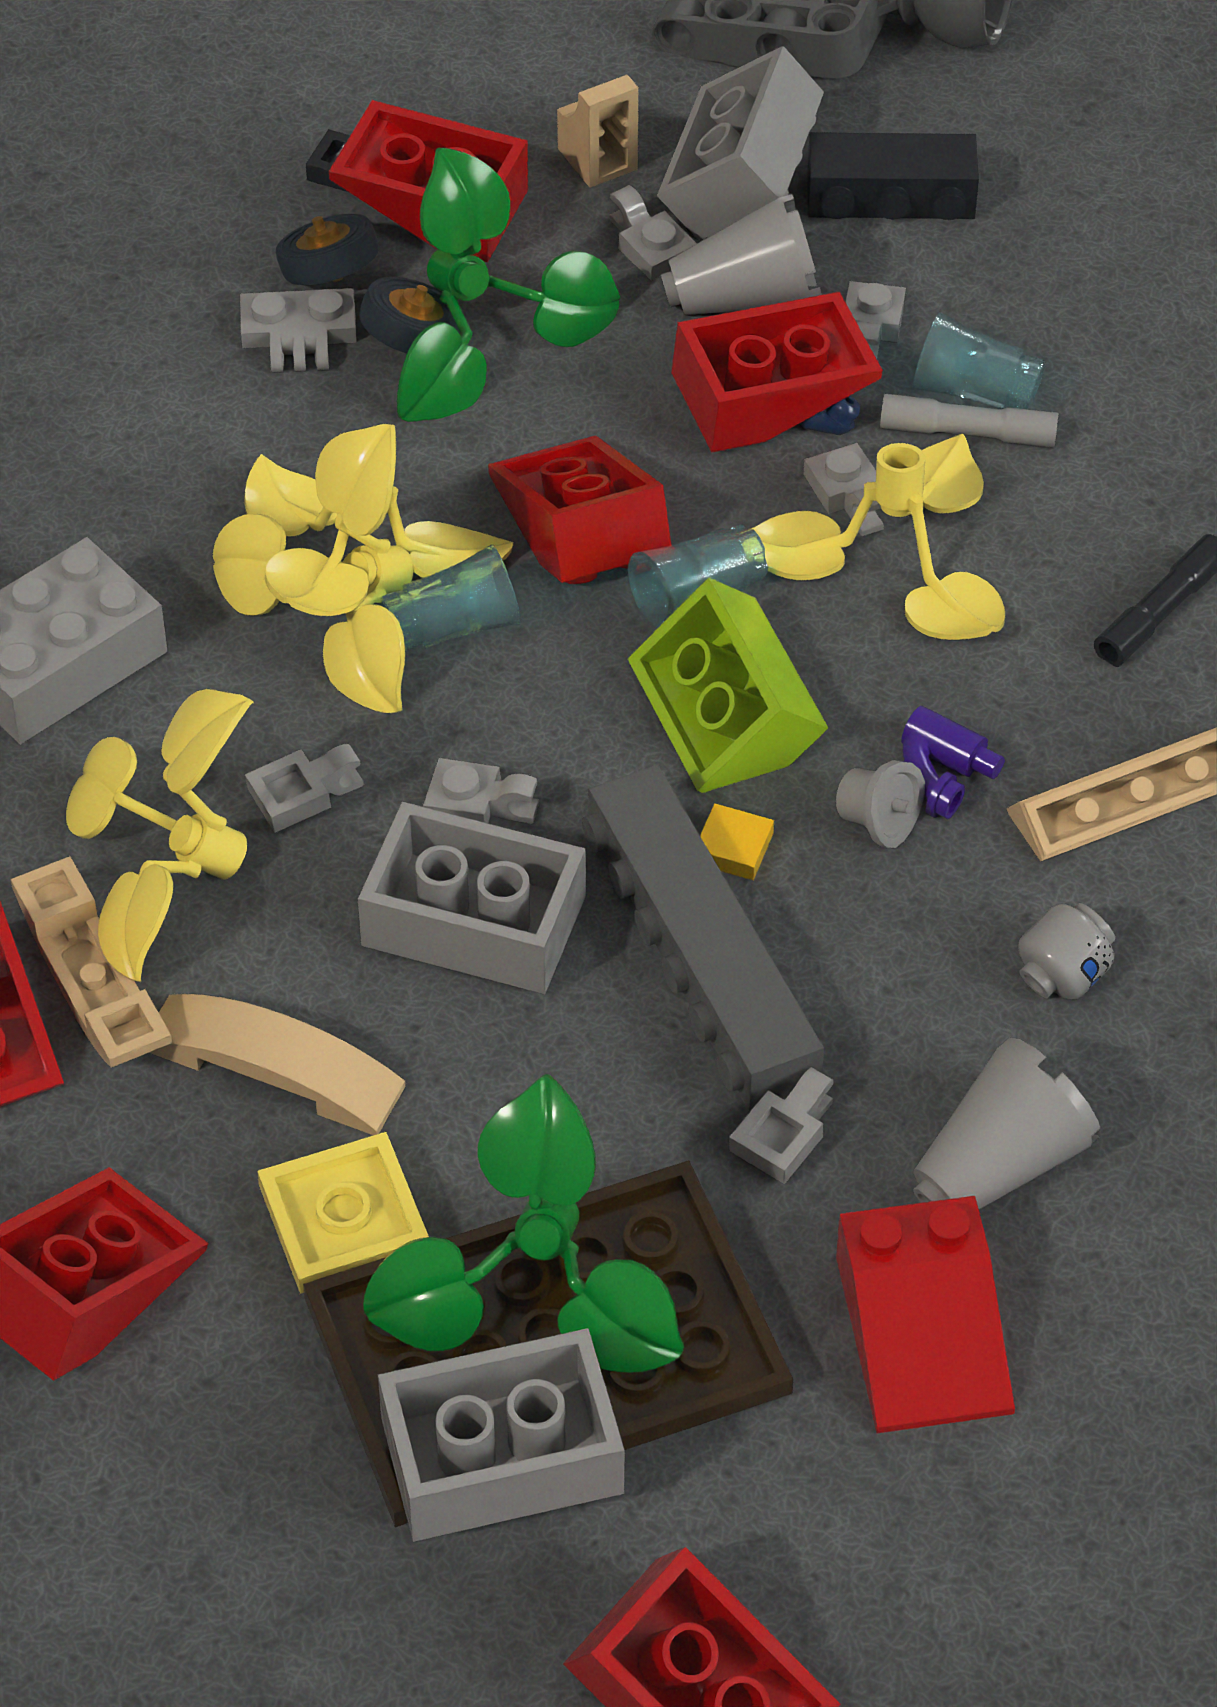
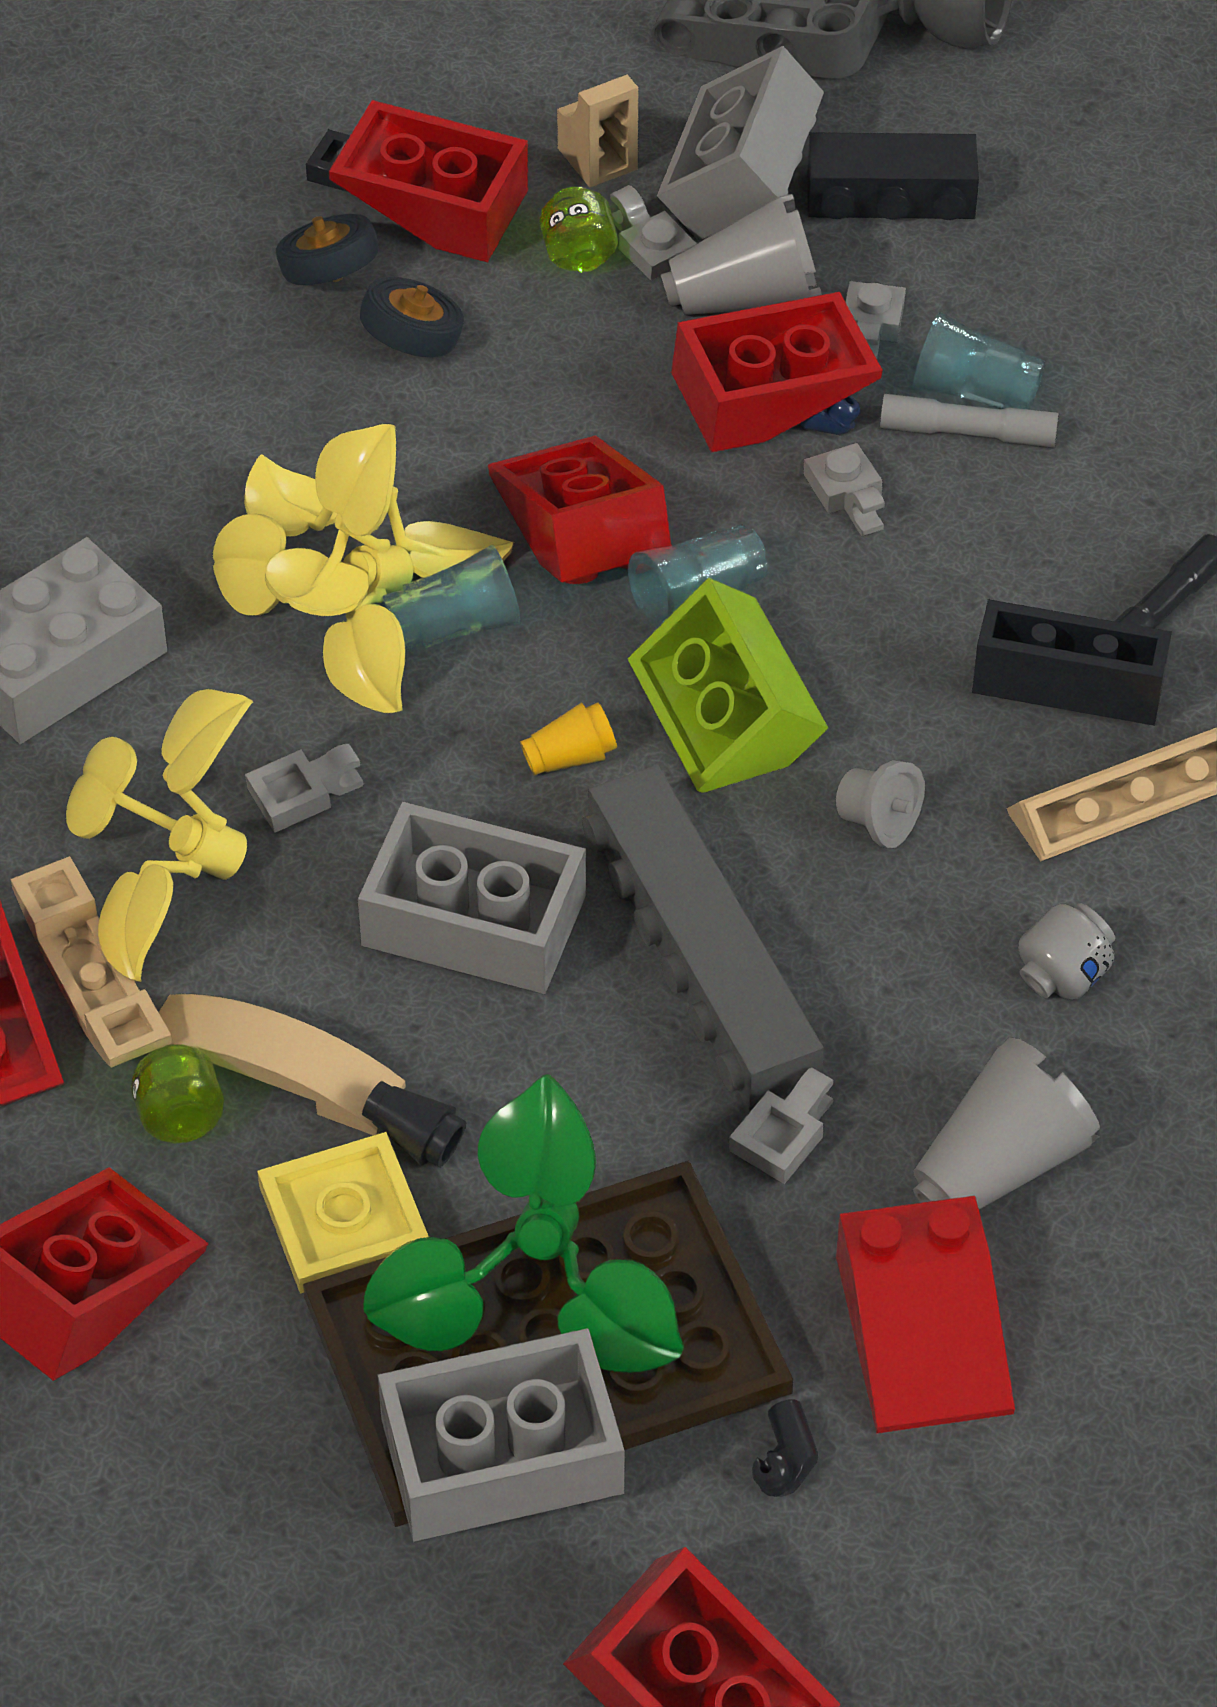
light grey hinge [240,288,357,372] -> none
green plant [397,148,620,422] -> none
light grey plate [423,758,539,824] -> none
yellow tile [700,803,774,881] -> none
light yellow plant [738,434,1005,640] -> none
dark purple plant [901,706,1005,819] -> none
none -> clear neon green head [131,1044,224,1144]
none -> black cone [362,1081,467,1168]
none -> yellow cone [520,702,617,776]
none -> clear neon green head [539,187,618,272]
none -> black arm [752,1399,818,1497]
none -> black brick [972,599,1172,726]

